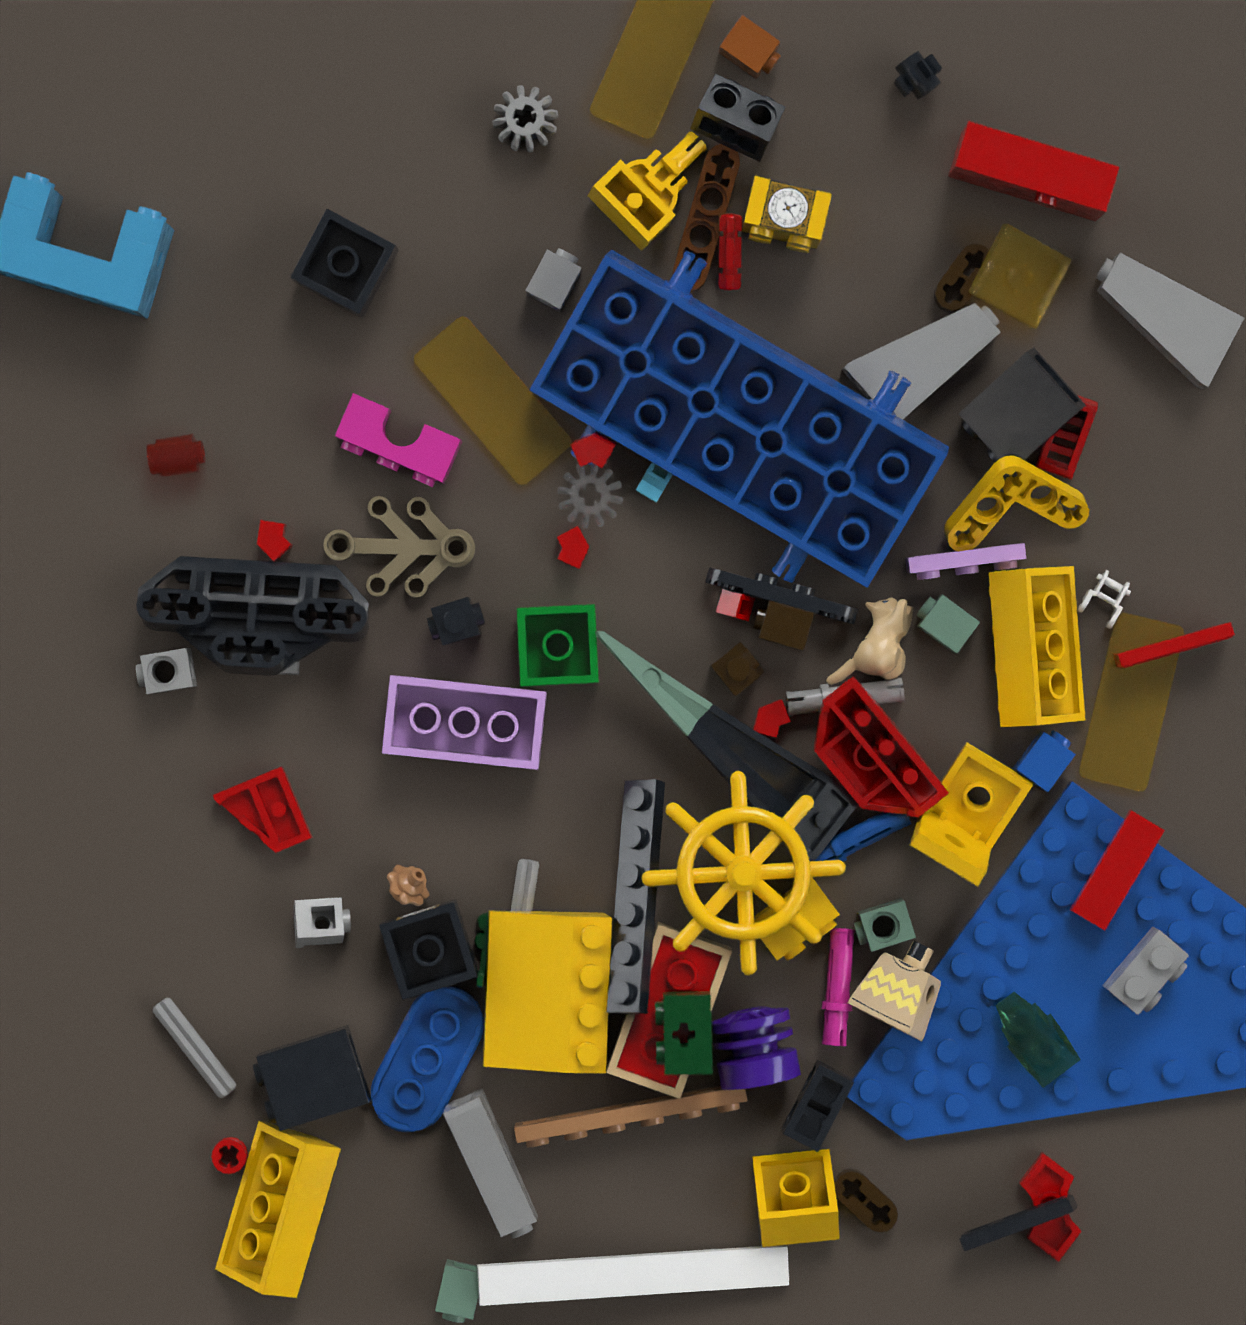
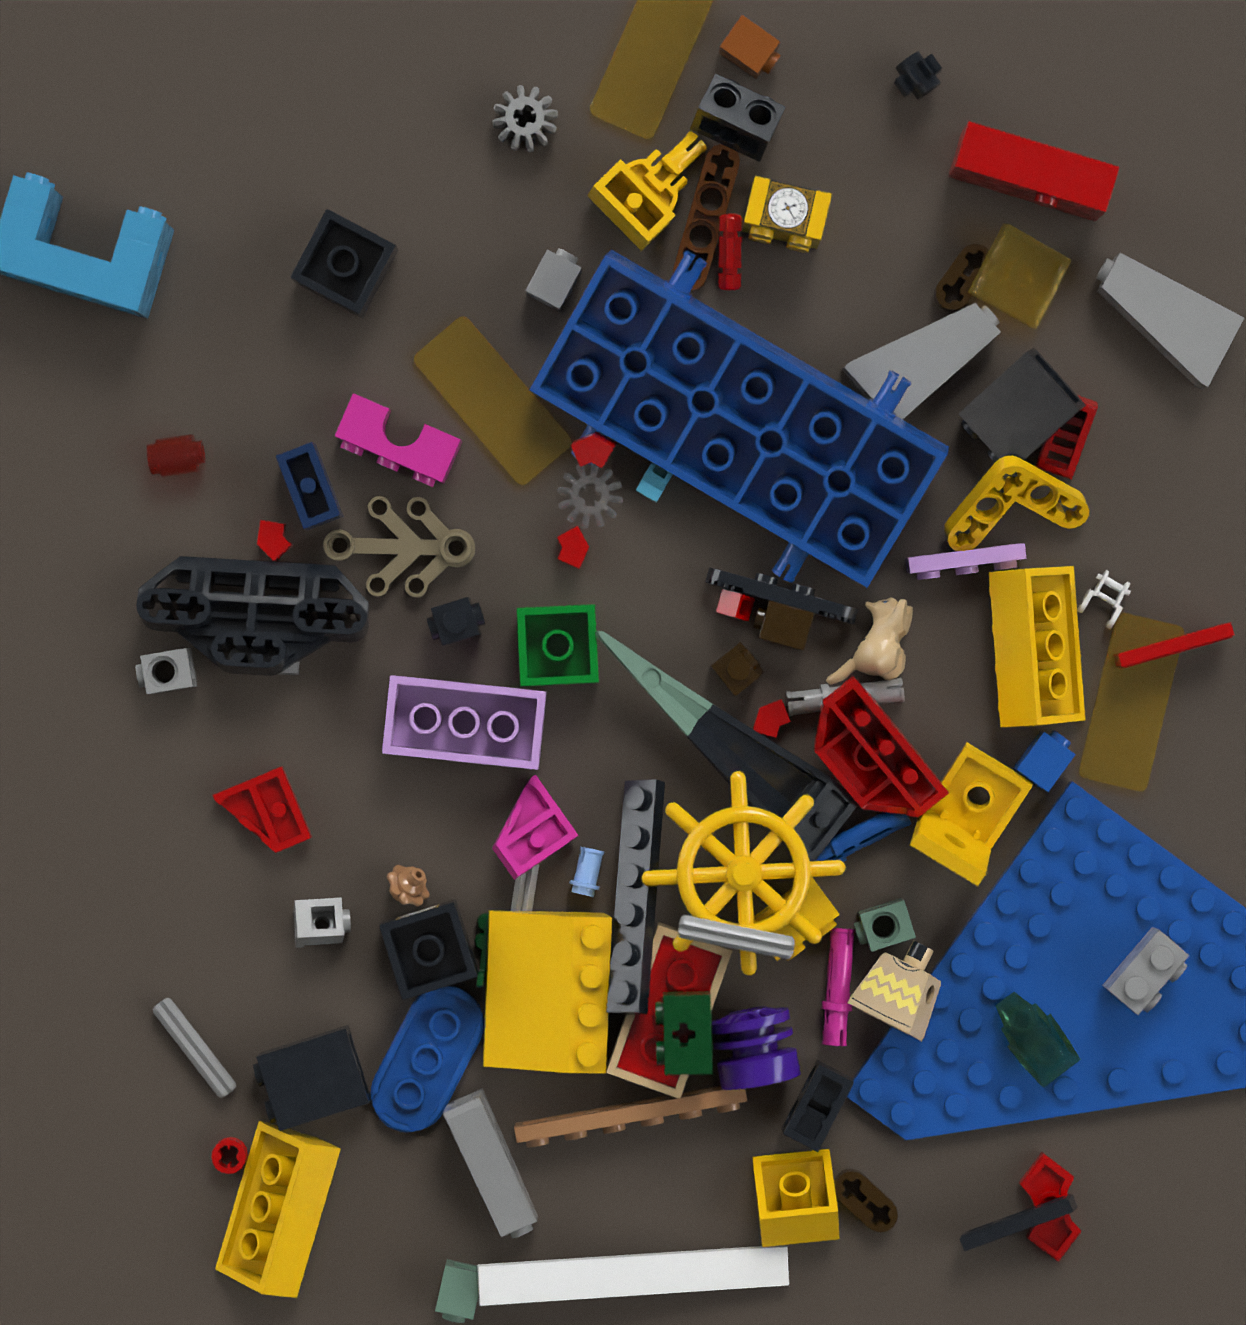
sand green brick [916,594,980,654] -> none
red tile [1070,810,1165,931] -> none
none -> dark blue brick [276,442,344,531]
none -> dark pink wing [492,775,579,880]
none -> light blue pin [569,846,605,897]
none -> light grey axle [678,915,795,959]

